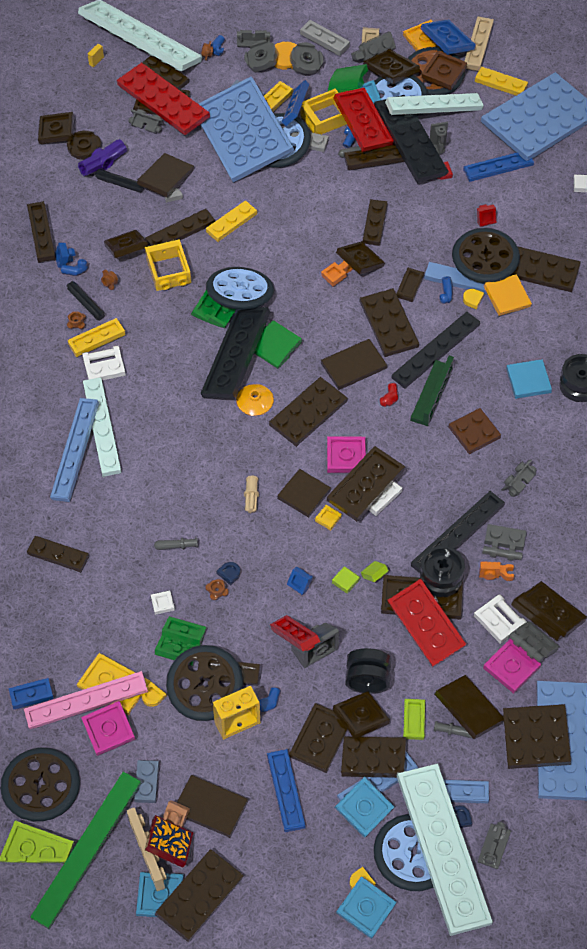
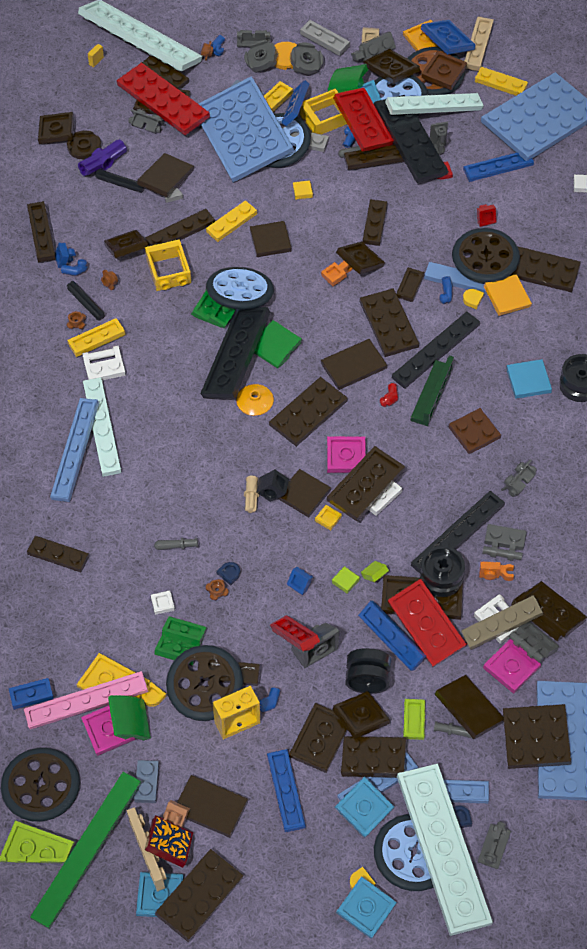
none -> green slope [108,695,151,741]
none -> dark brown tile [250,221,291,257]
none -> black brick [256,469,289,502]
none -> yellow tile [293,180,313,200]
none -> blue tile [358,601,426,671]
none -> dark tan plate [461,595,543,650]

